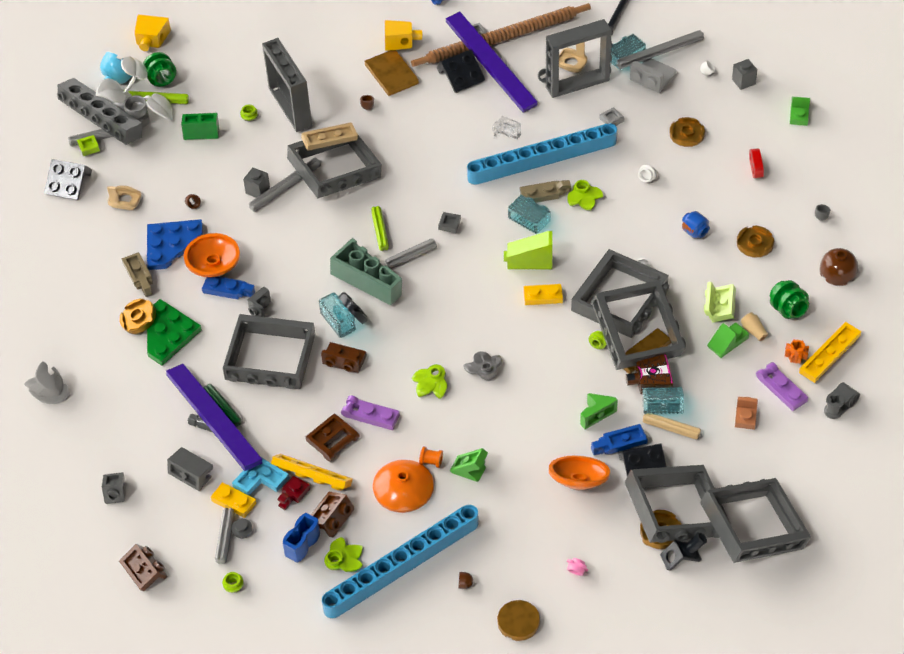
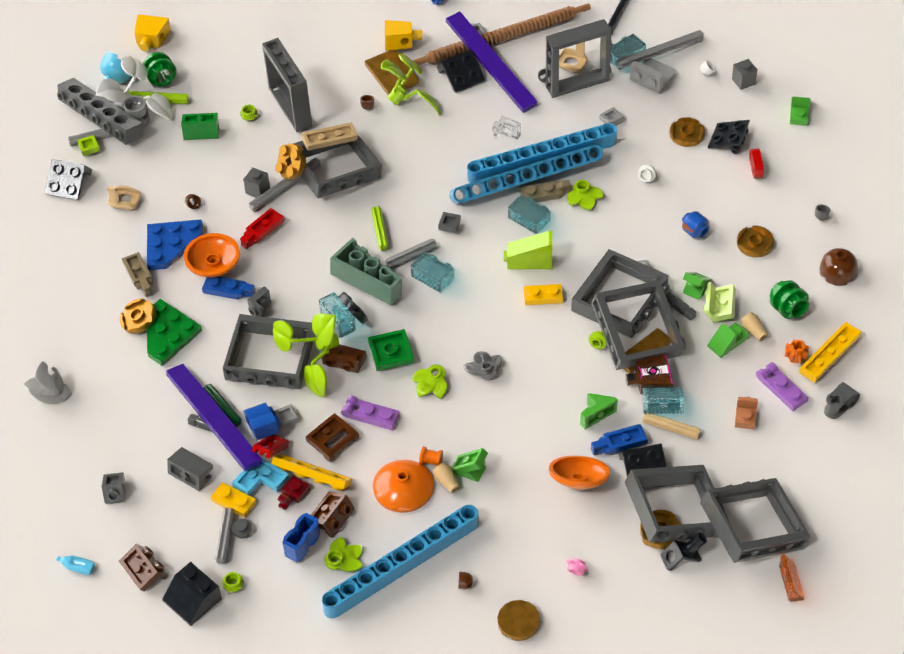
none -> medium azure piece [56,555,95,575]
none -> black slope [162,561,222,626]
none -> red hinge [240,208,285,249]
none -> blue brick [243,402,281,440]
none -> red tile [252,435,289,458]
none -> lime plant [273,313,339,397]
none -> light grey tile [274,404,299,429]
none -> pearl gold plate [275,143,306,180]
none -> green plate [367,329,414,371]
none -> lime plant [381,53,441,115]
none -> clear light blue brick [411,252,454,293]
none -> tan cone [432,463,460,494]
none -> dark azure beam [449,145,603,204]
none -> dark grey axle [666,292,697,320]
none -> bright green slope [683,272,712,299]
none -> black hinge [707,120,750,154]
none -> clear orange slope [779,554,804,602]

